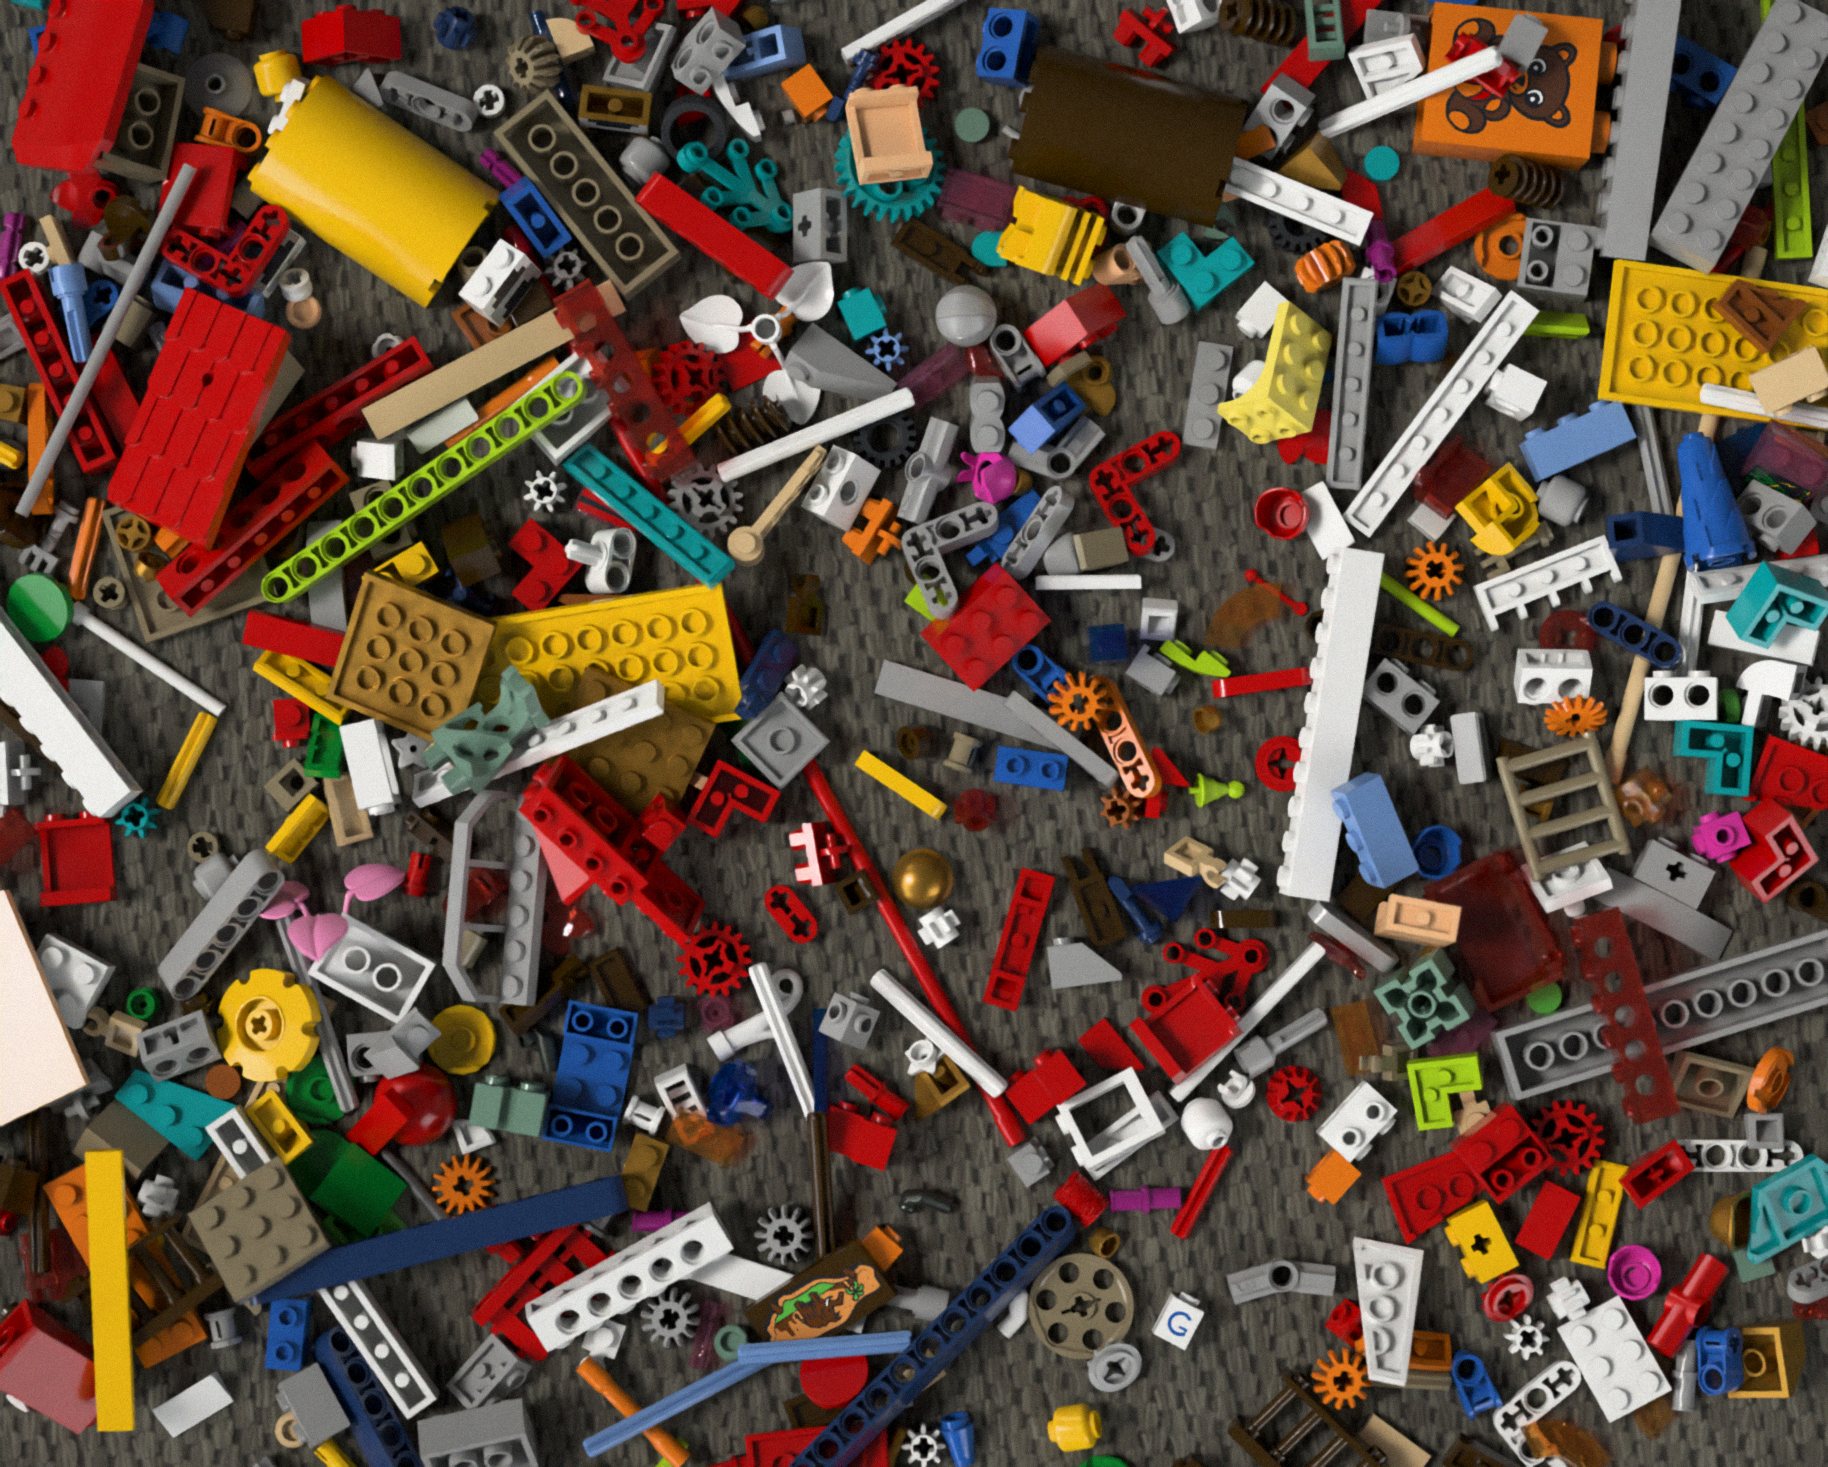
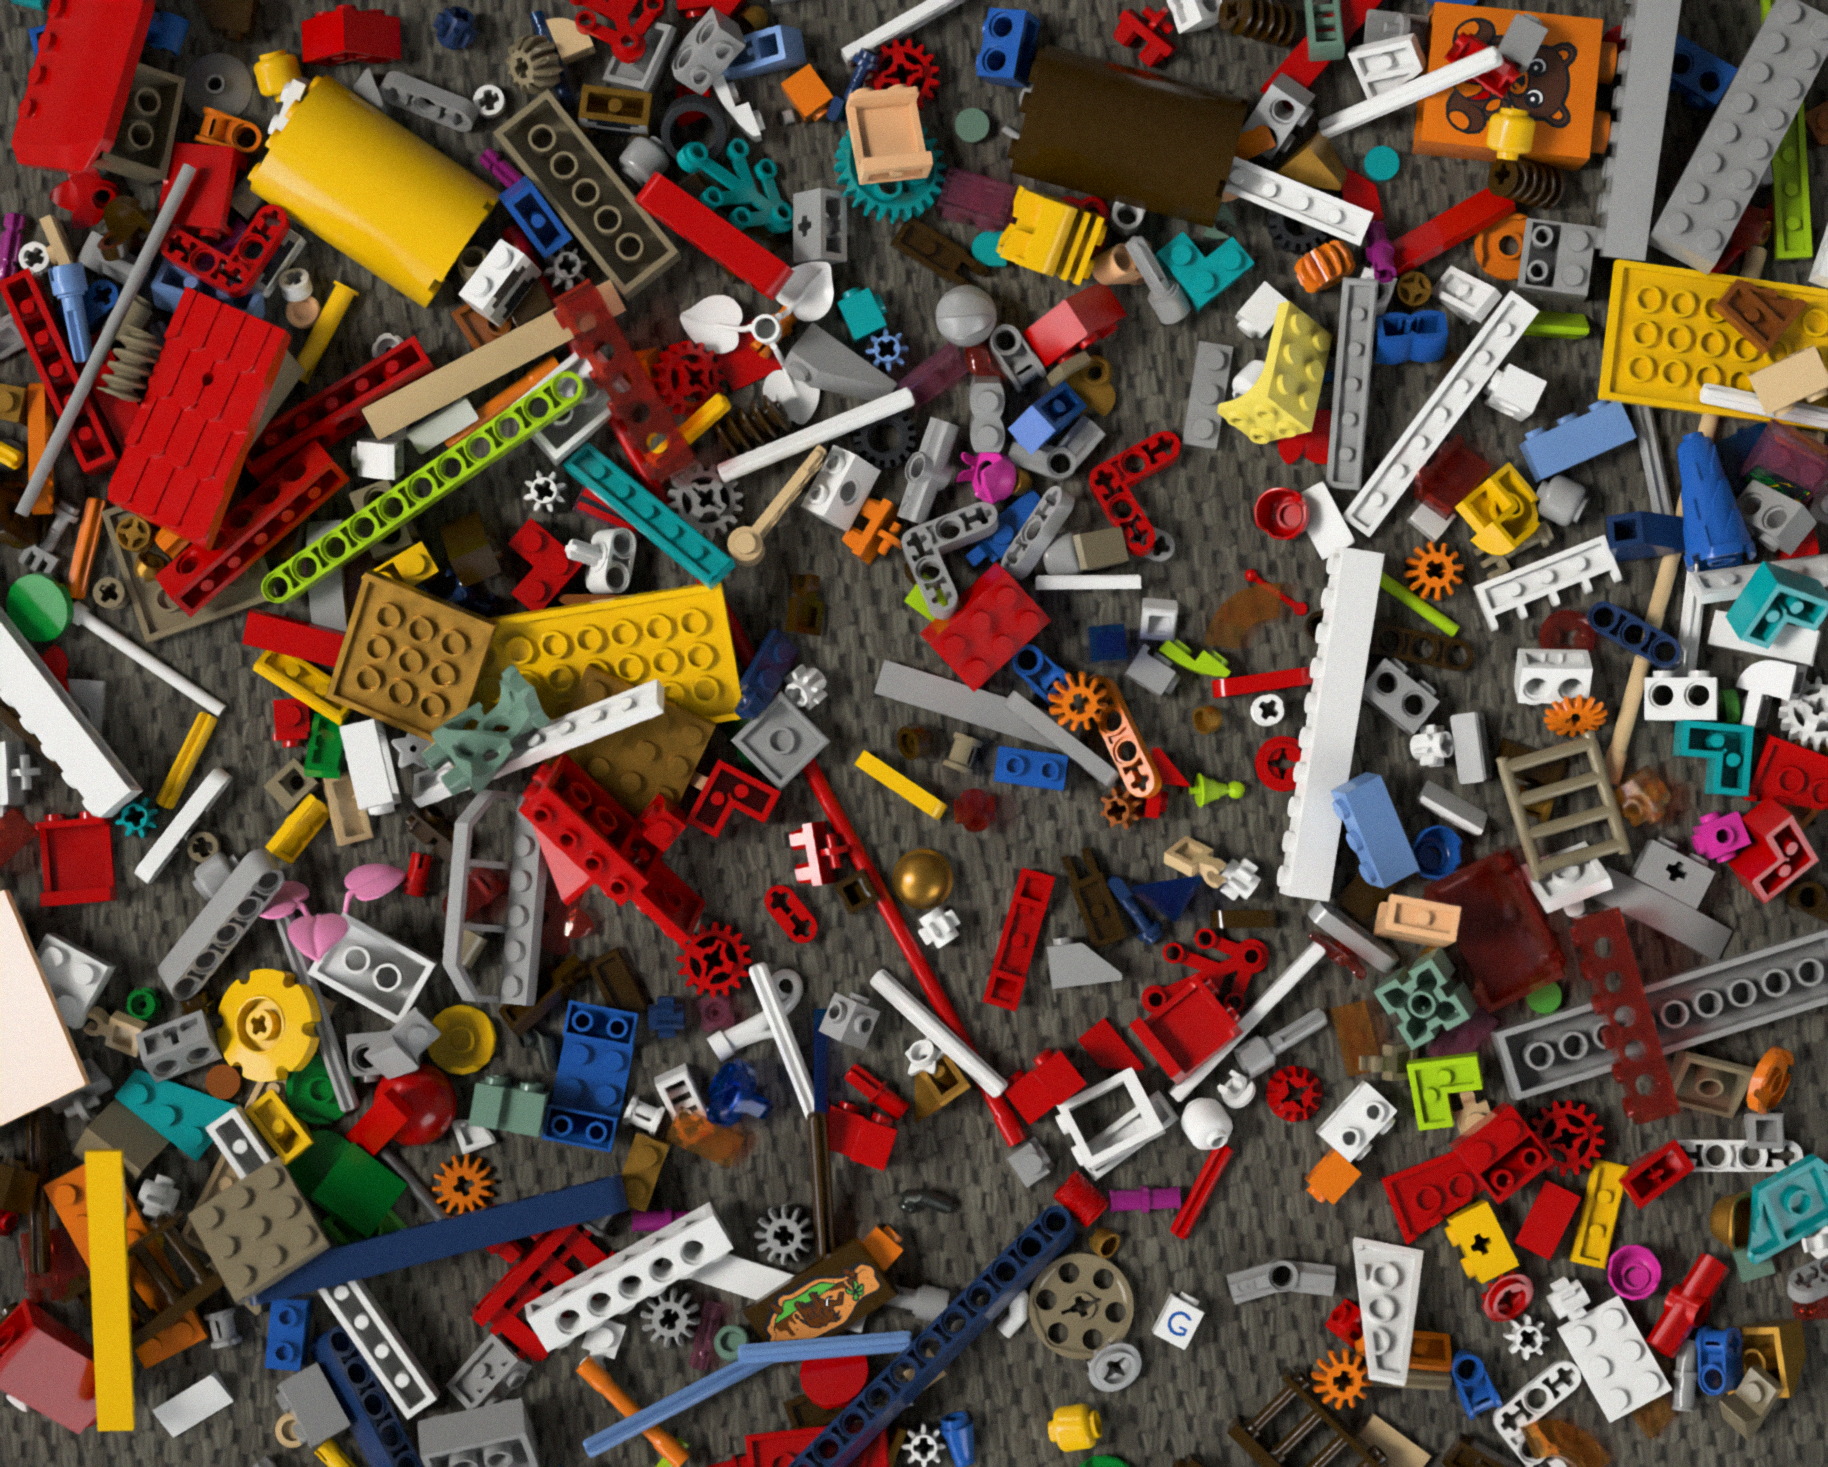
none -> dark tan piece [97,324,163,402]
none -> white beam [134,766,233,885]
none -> yellow pin [296,280,359,384]
none -> white bush [1251,694,1285,726]
none -> white slope [1415,780,1487,836]
none -> yellow head [1486,107,1536,160]
none -> dark tan slope [1719,1364,1784,1441]

